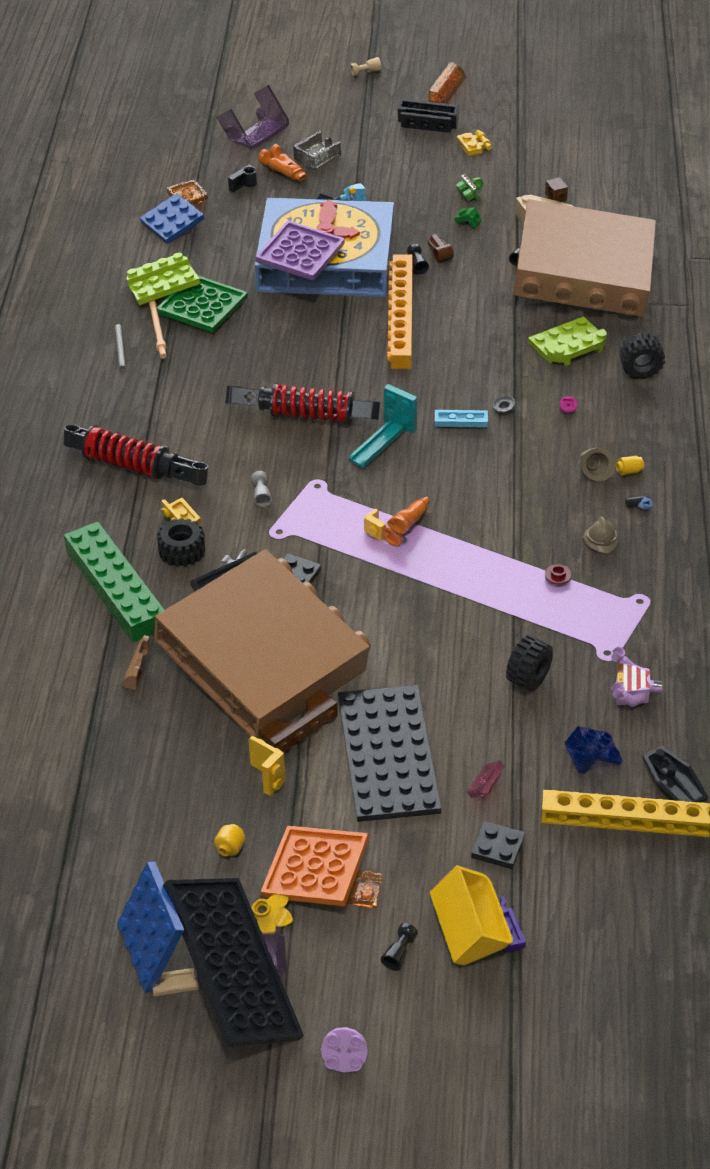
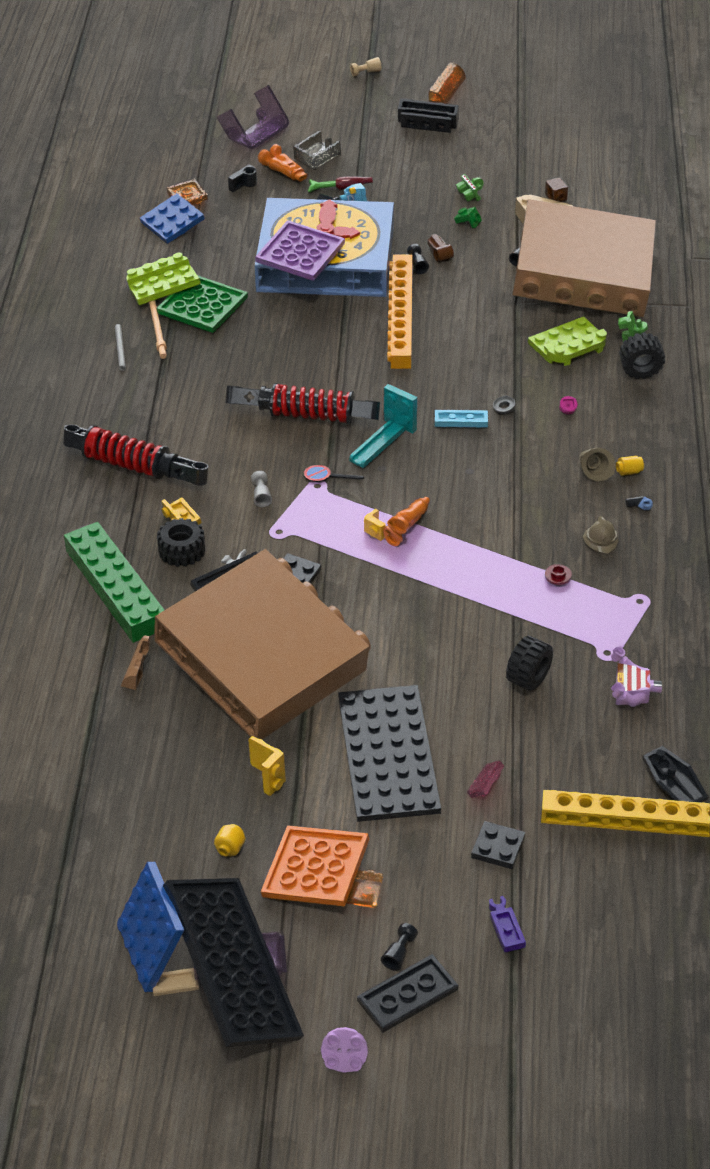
yellow plate [252,894,293,936] -> none
reddish brown arch [259,690,338,753] -> none
yellow windscreen [430,865,513,965] -> none
yellow plate [457,130,492,156] -> none
clear blue bracket [564,726,623,774] -> none
none -> piece [304,465,364,482]
none -> dark red piece [308,176,373,193]
none -> black tile [357,954,459,1033]
none -> bright green hips [618,311,648,341]

